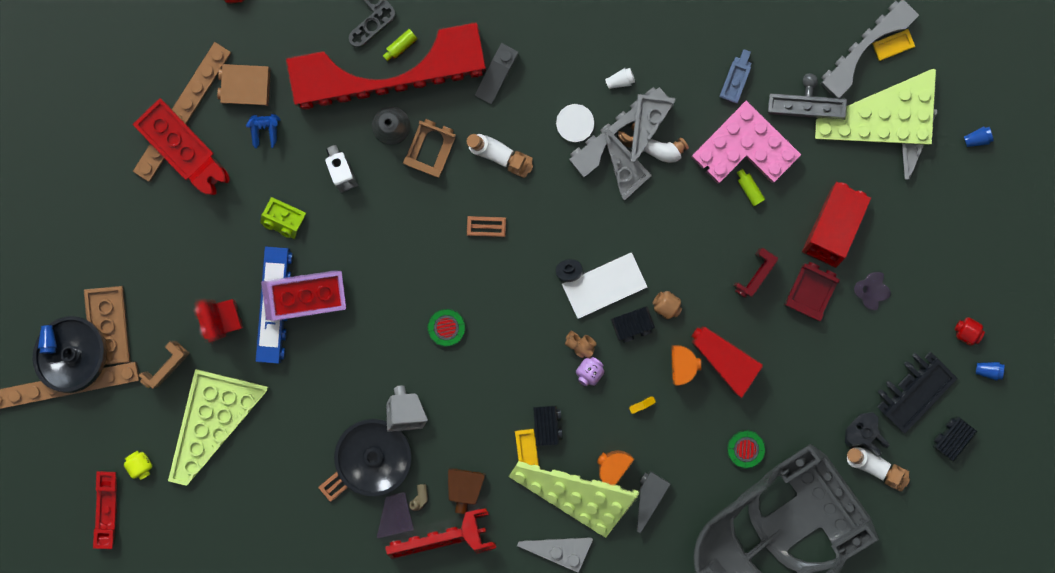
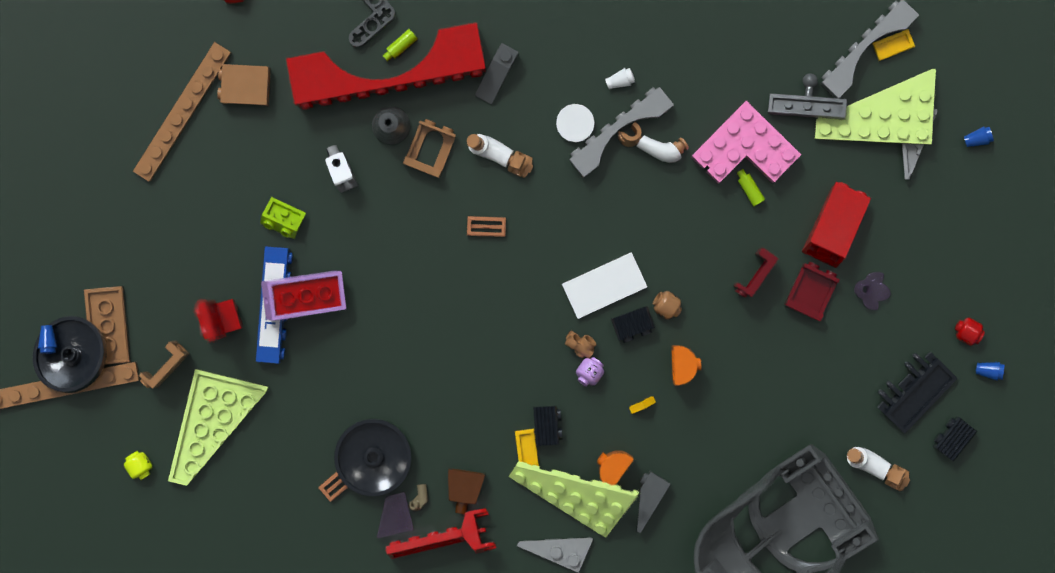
red slope [93,471,117,549] -> none
red hinge [132,98,230,195] -> none
blue piece [246,114,280,149] -> none
light grey torso [386,385,427,432] -> none
tile [428,309,465,347] -> none
black piece [556,259,583,282] -> none
light grey wing [603,127,652,200] -> none
light grey wing [630,94,675,162] -> none
red slope [691,326,763,397] -> none
sand blue hinge [719,49,751,104] -> none
tile [727,430,766,469] -> none
black hinge [845,412,890,457] -> none

